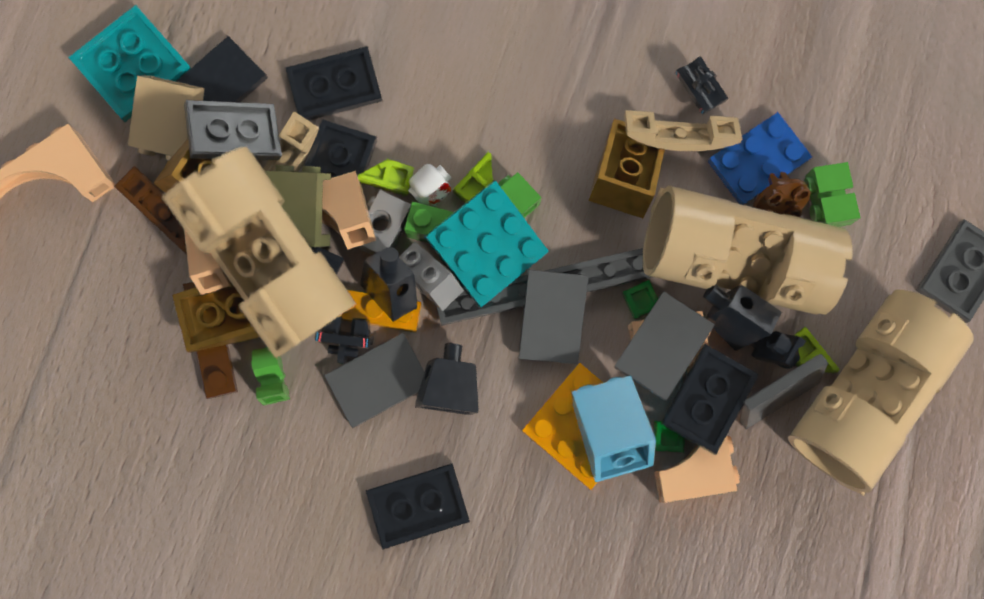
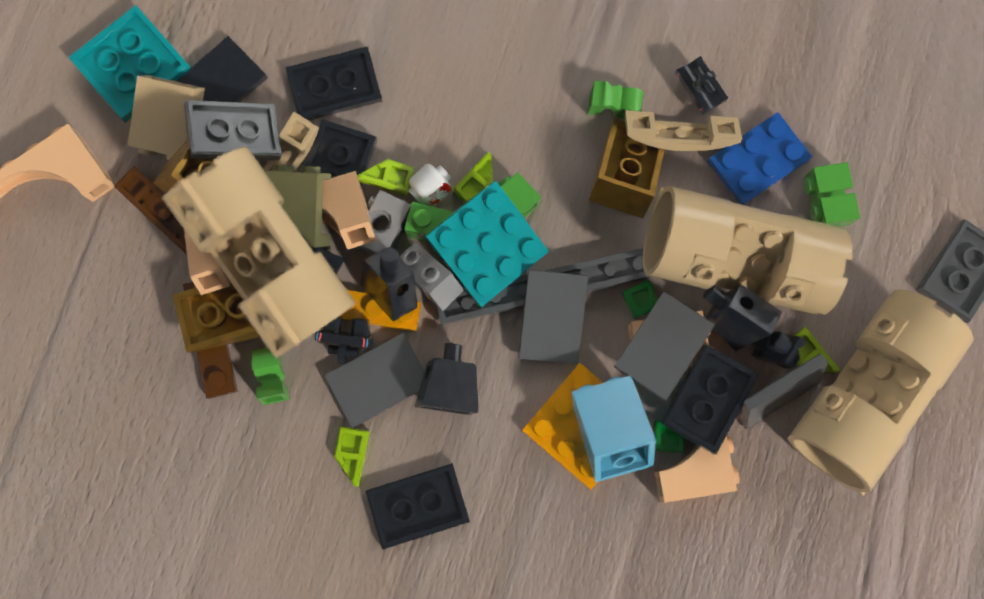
reddish brown plate [753,172,811,217] -> none
none -> lime tile [334,426,370,487]
none -> bright green leg [587,81,644,119]

